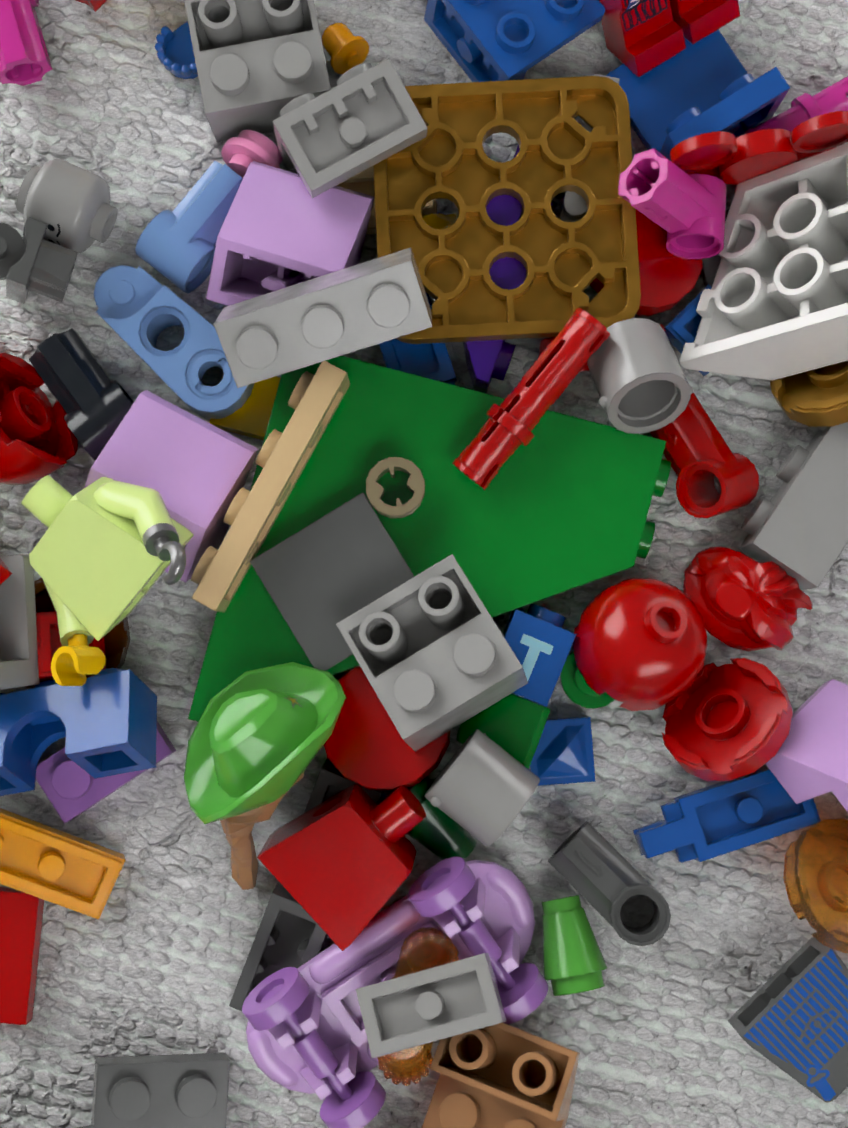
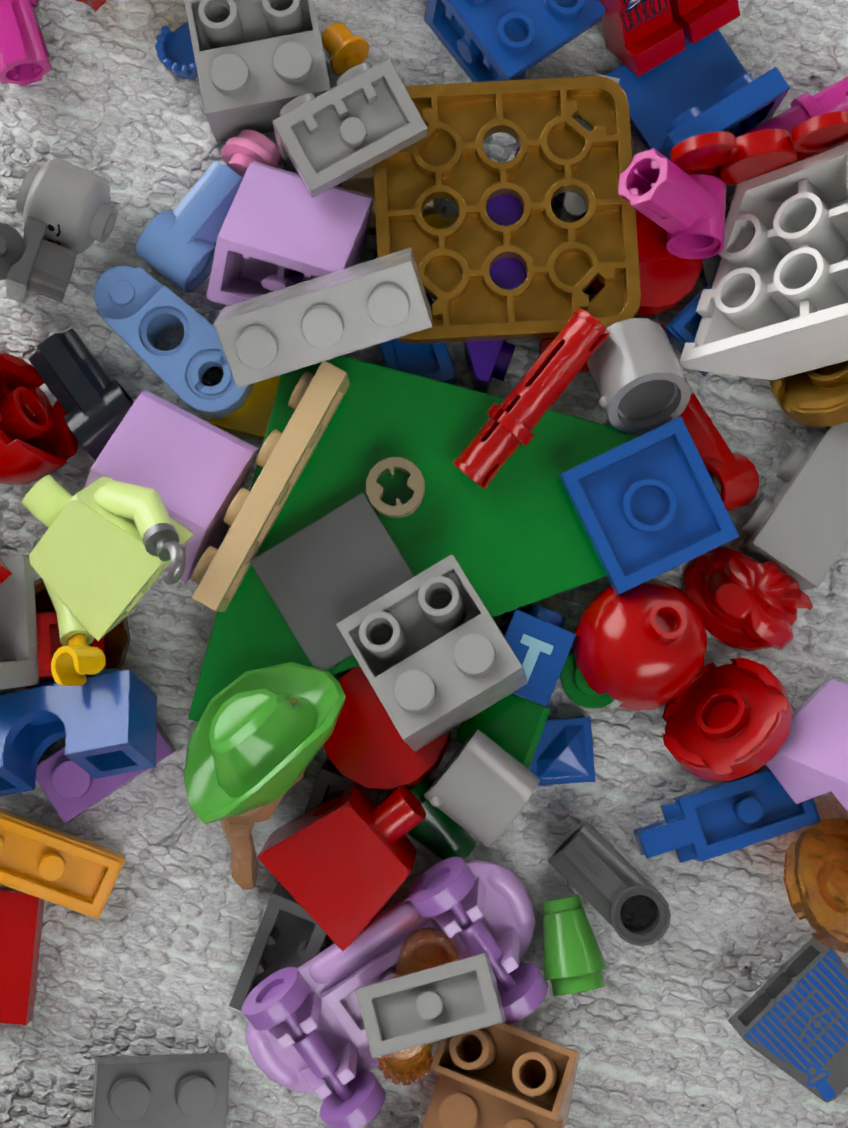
none -> blue plate [558,417,740,595]

